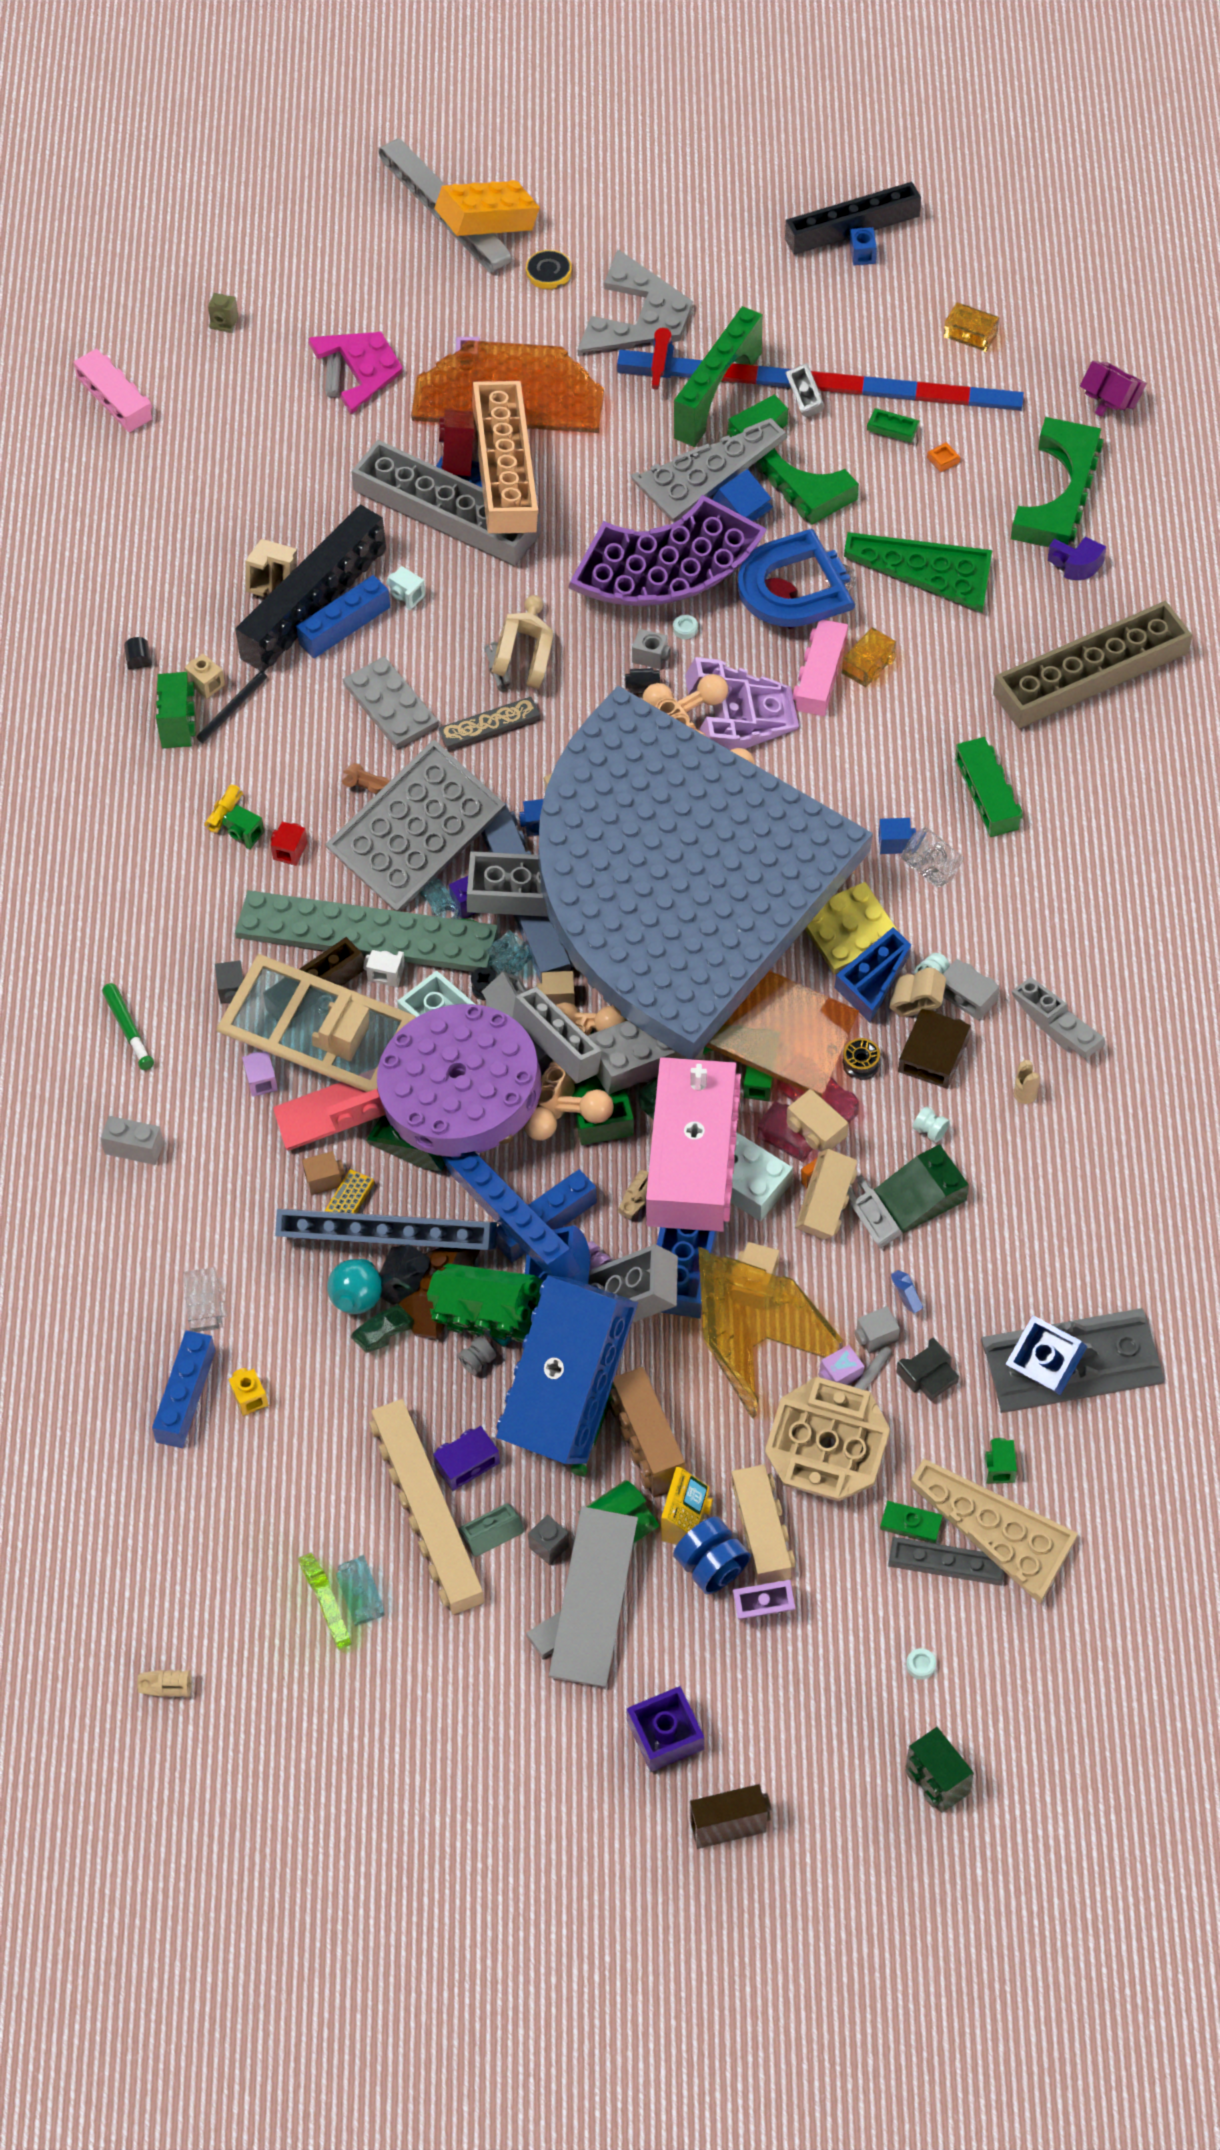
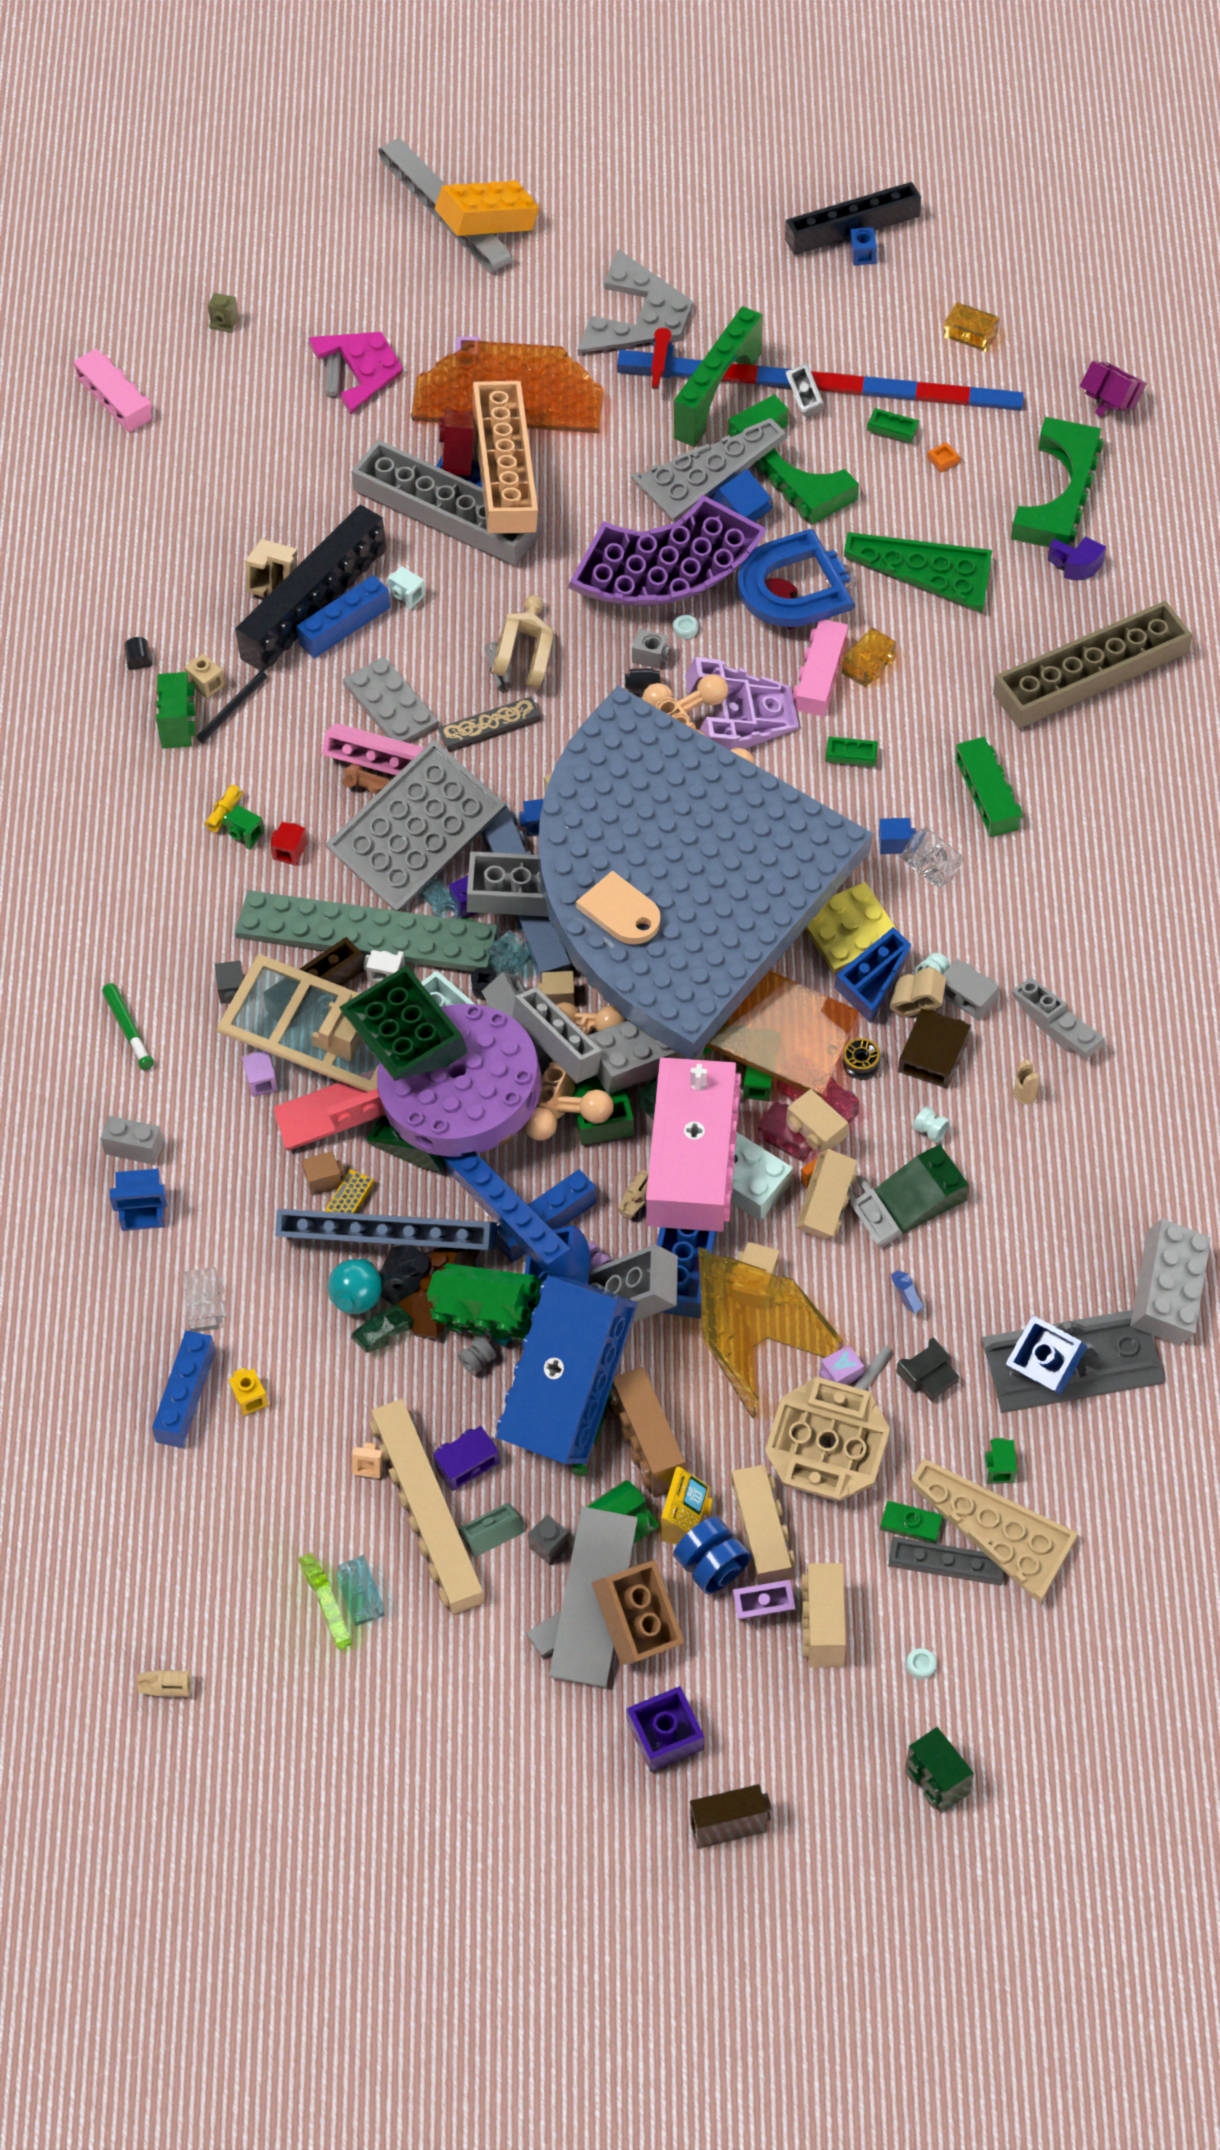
black tile [526,250,572,289] -> none
light grey brick [854,1306,900,1353] -> none
none -> blue plate [109,1168,168,1231]
none -> bright pink brick [322,723,424,775]
none -> dark green slope [339,965,468,1081]
none -> light nougat tile [352,1442,383,1479]
none -> light nougat tile [576,871,660,944]
none -> medium nougat brick [591,1559,685,1665]
none -> tan brick [801,1563,846,1668]
none -> green plate [825,736,878,767]
none -> light grey brick [1130,1218,1211,1345]

